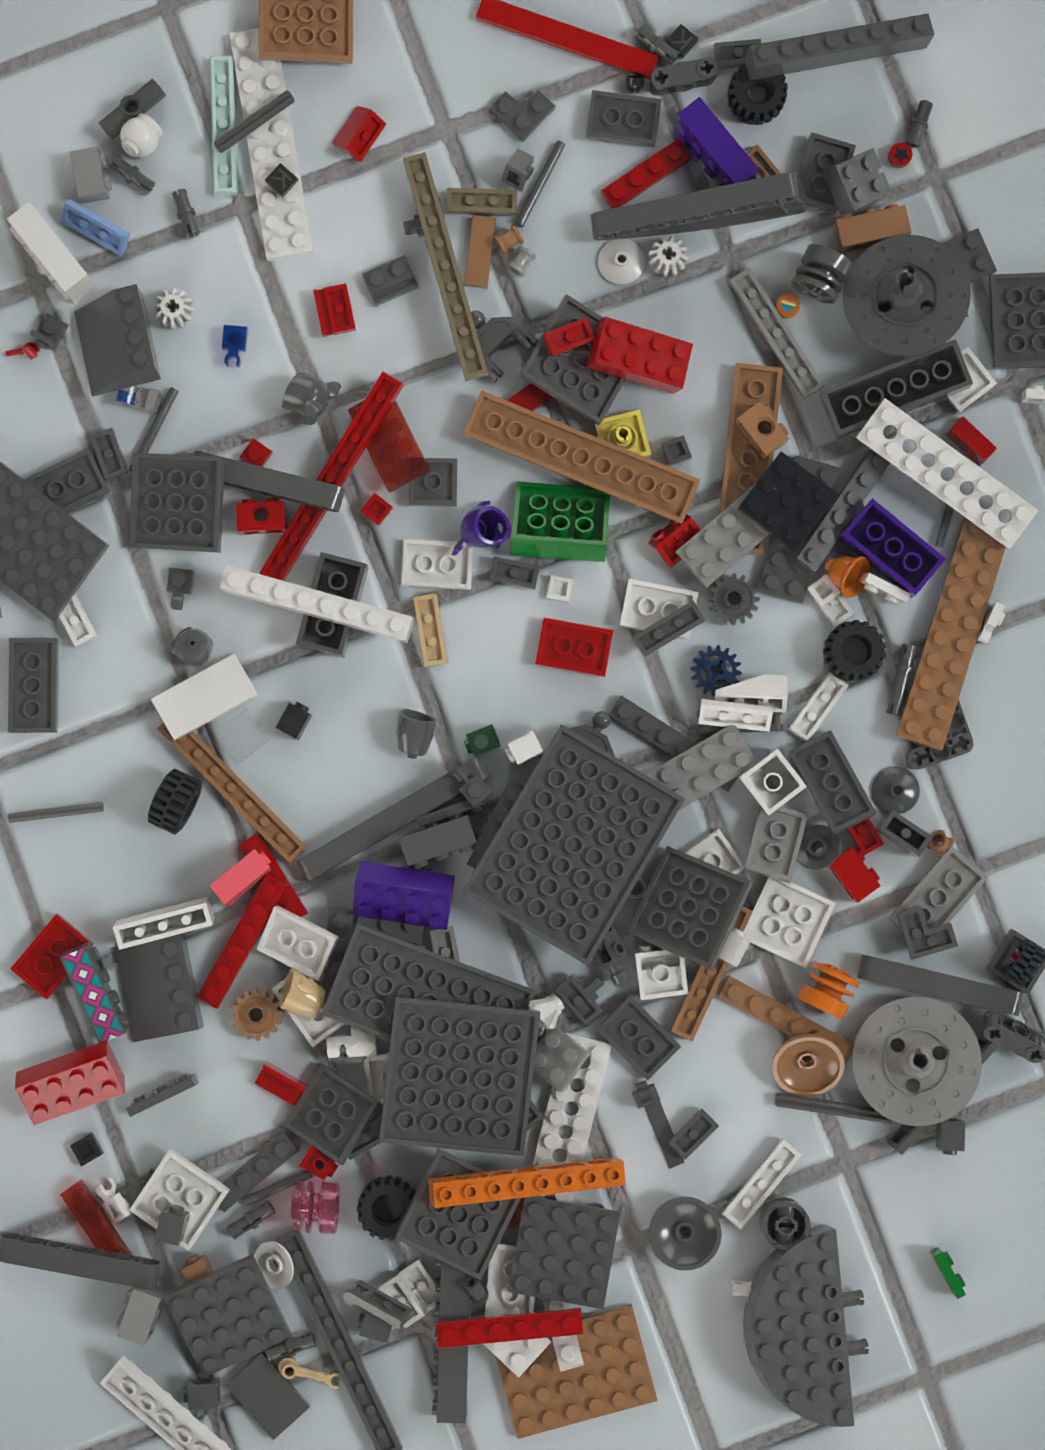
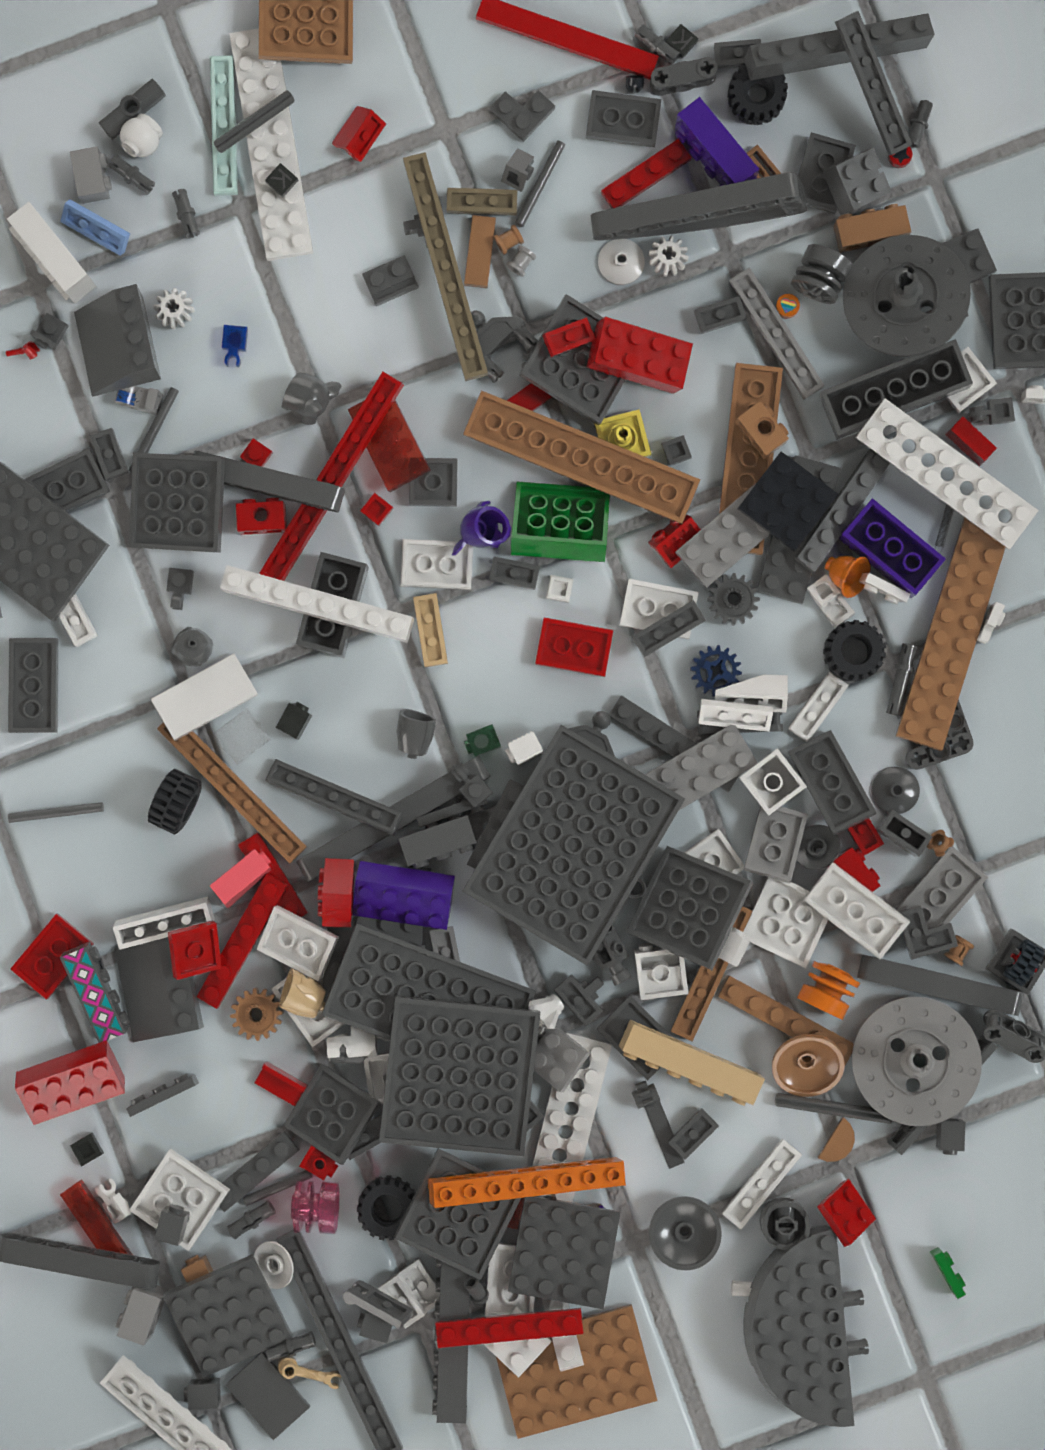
red plate [313,283,356,338] -> none
none -> red plate [168,921,222,980]
none -> dark grey tile [266,759,404,836]
none -> red brick [318,858,354,928]
none -> tan brick [619,1020,765,1106]
none -> dark grey plate [694,296,747,334]
none -> white tile [803,862,910,959]
none -> red plate [817,1179,876,1247]
none -> medium nougat tile [818,1117,855,1162]
none -> dark grey plate [835,11,912,155]
none -> medium nougat bush [943,935,975,966]
none -> dark grey plate [967,397,1015,425]

